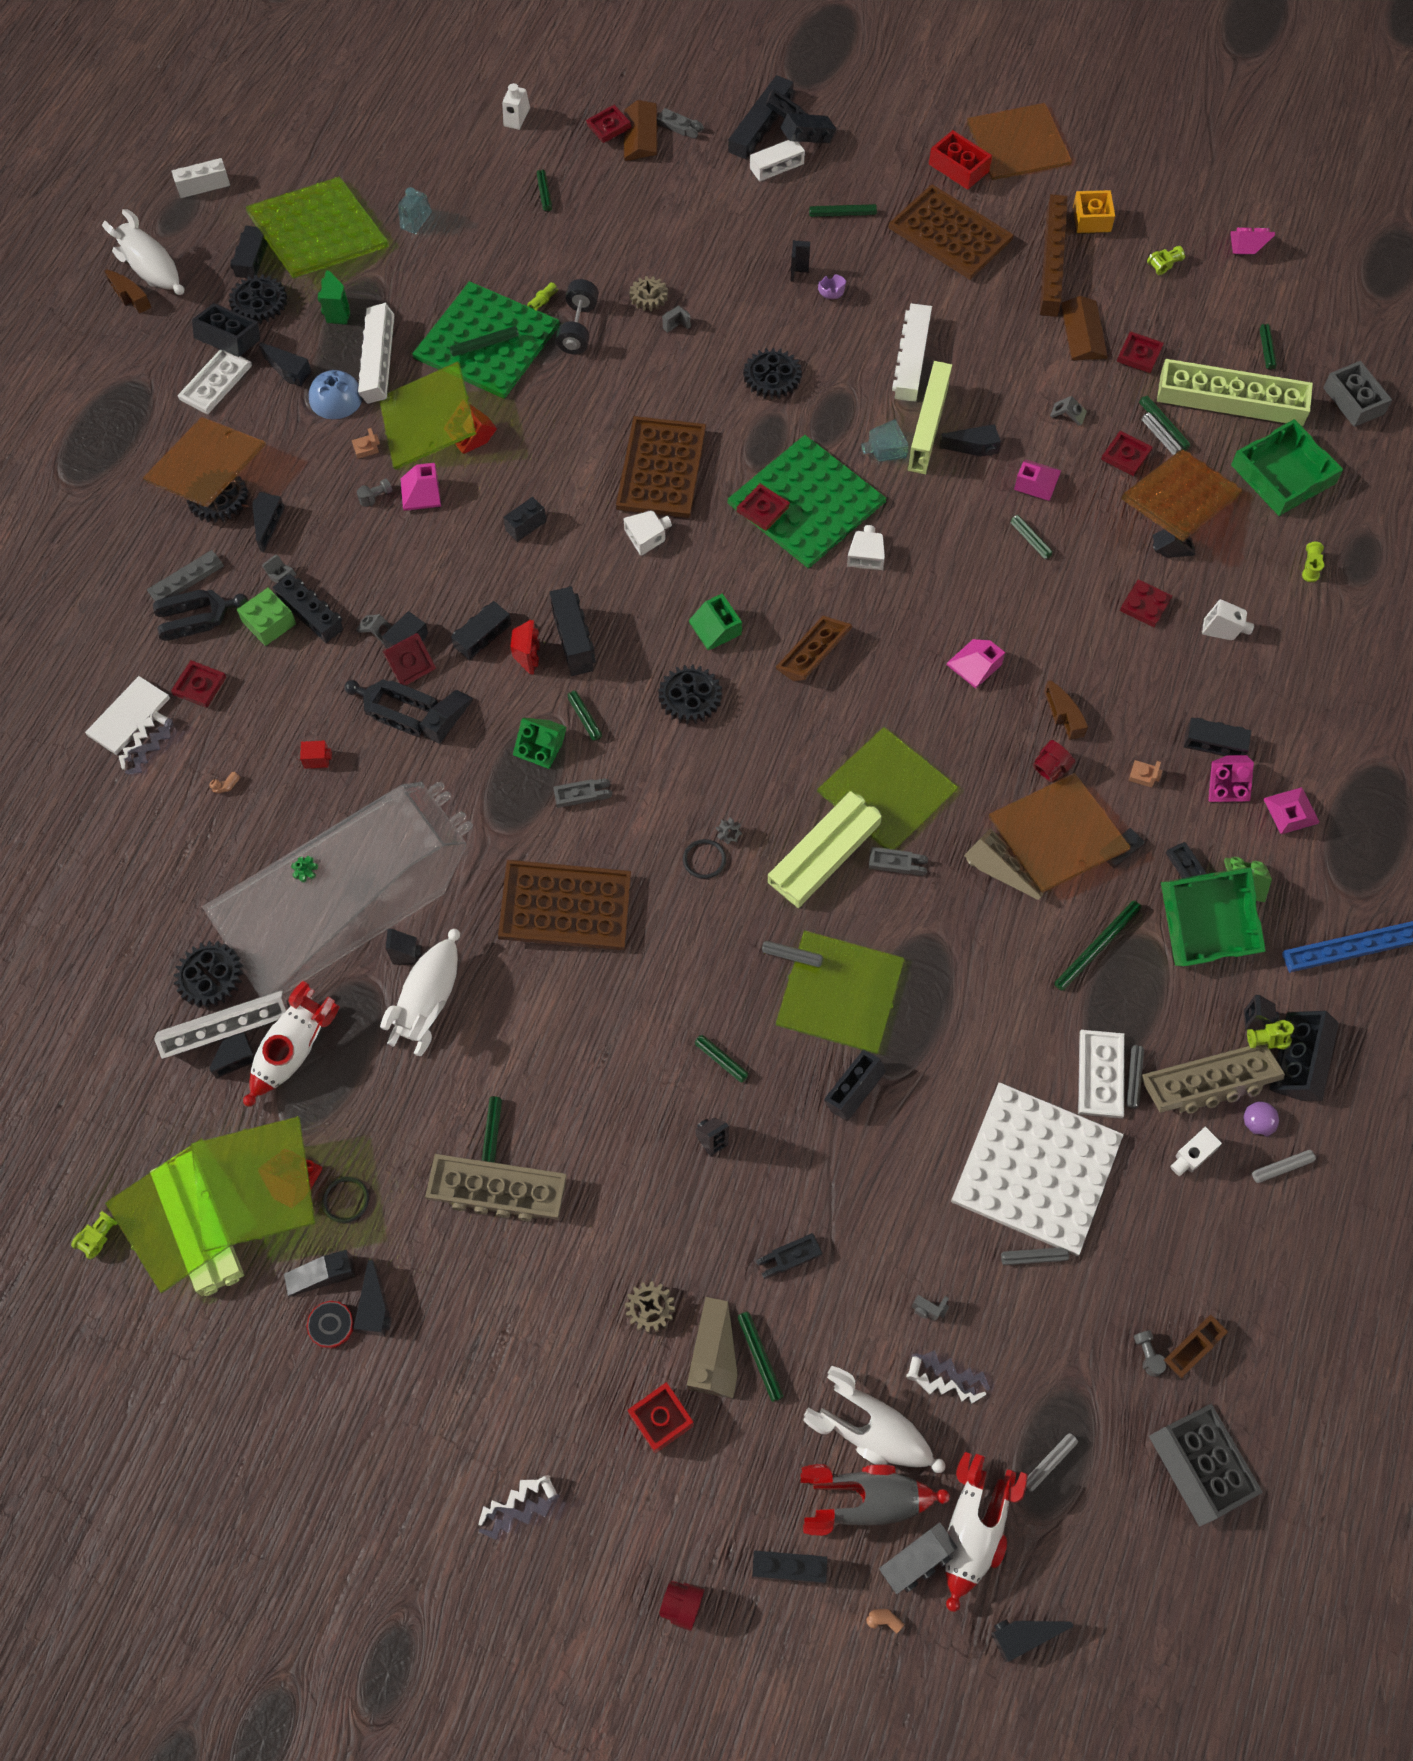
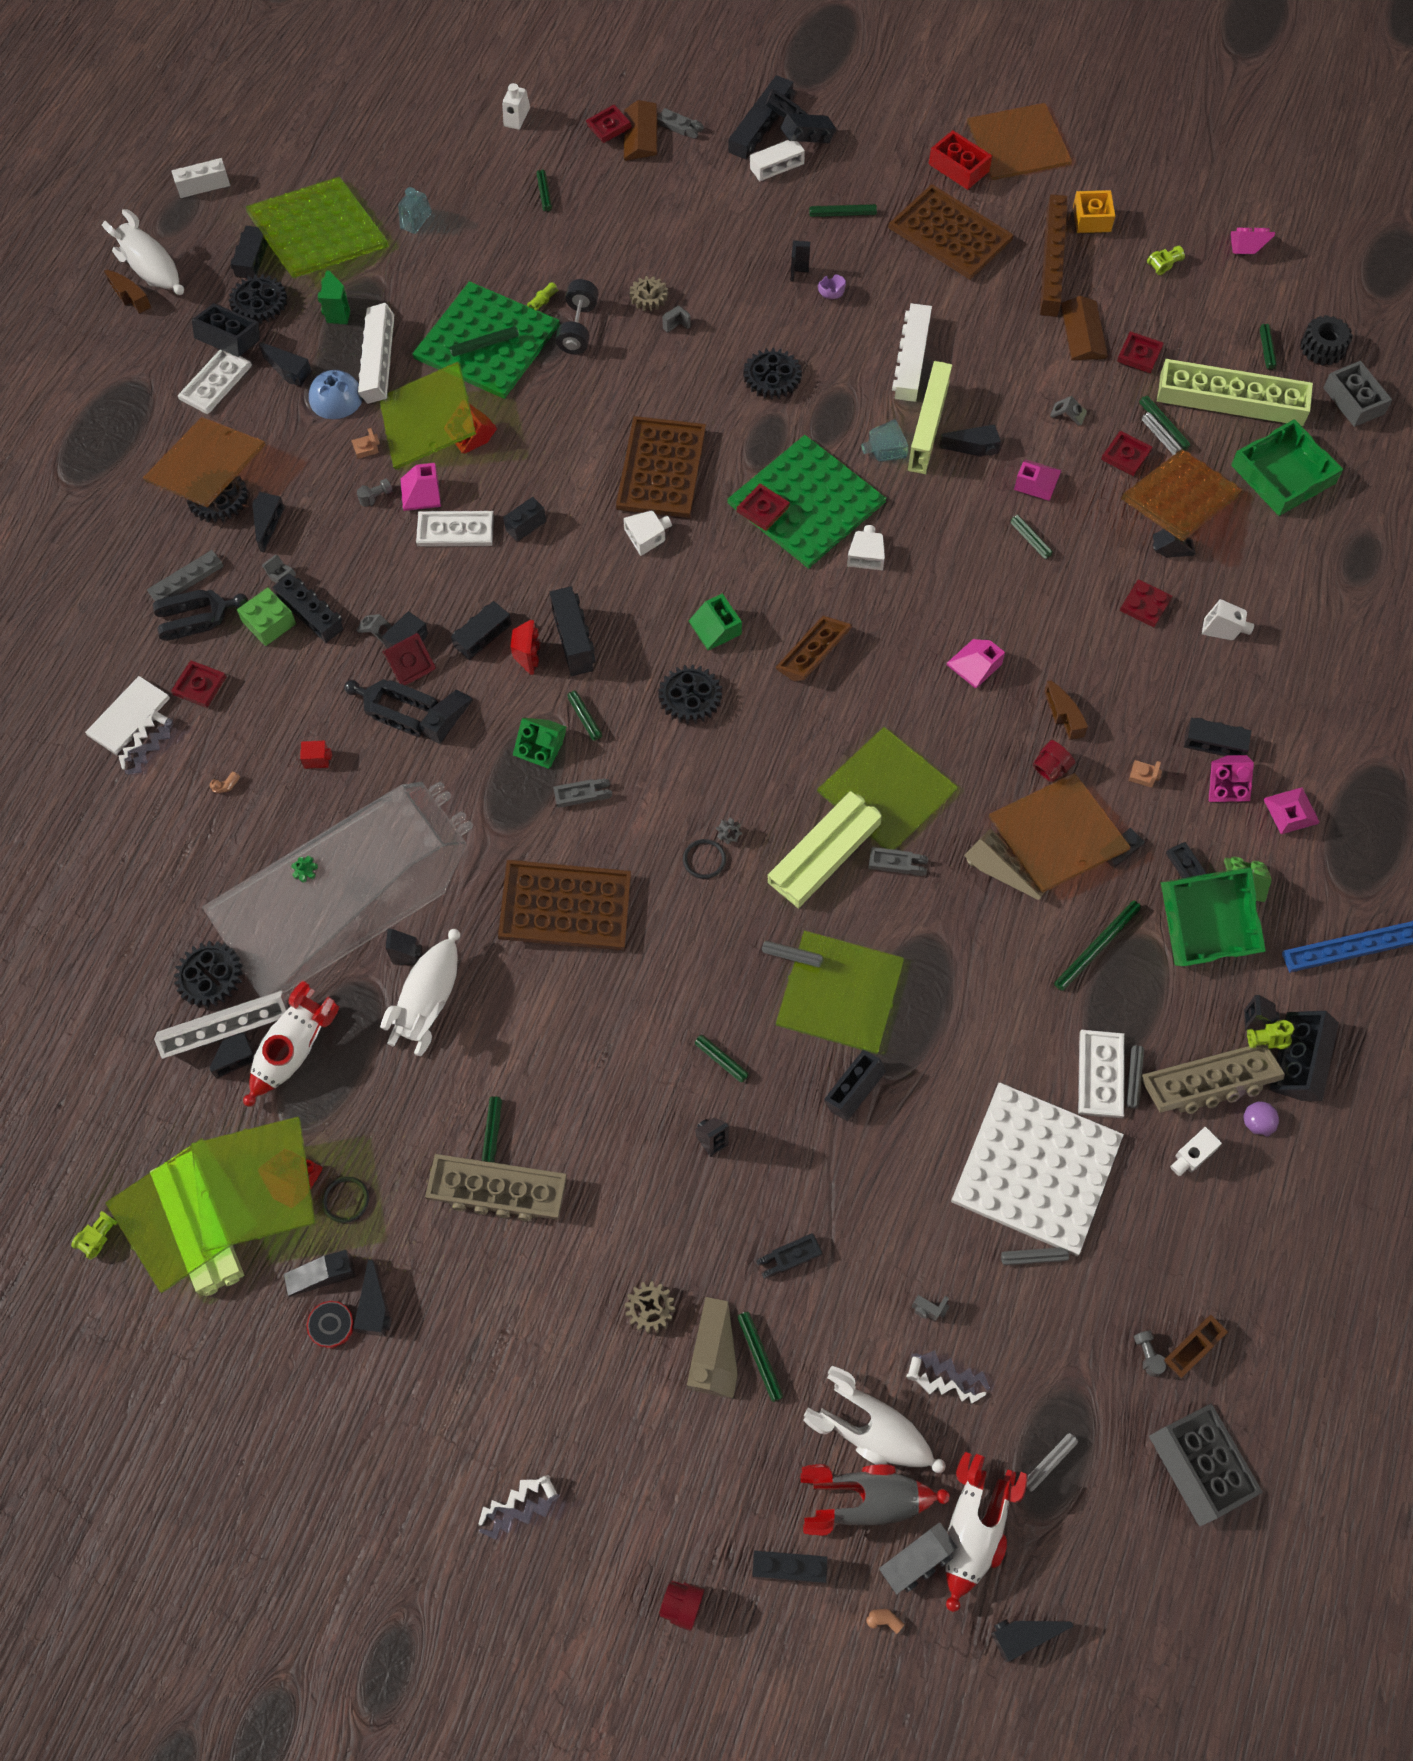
red brick [627,1382,694,1454] -> none
light grey axle [1252,1150,1316,1183] -> none
lime connector [1302,542,1324,582] -> none
none -> white tile [416,511,494,547]
none -> black tyre [1301,315,1353,365]

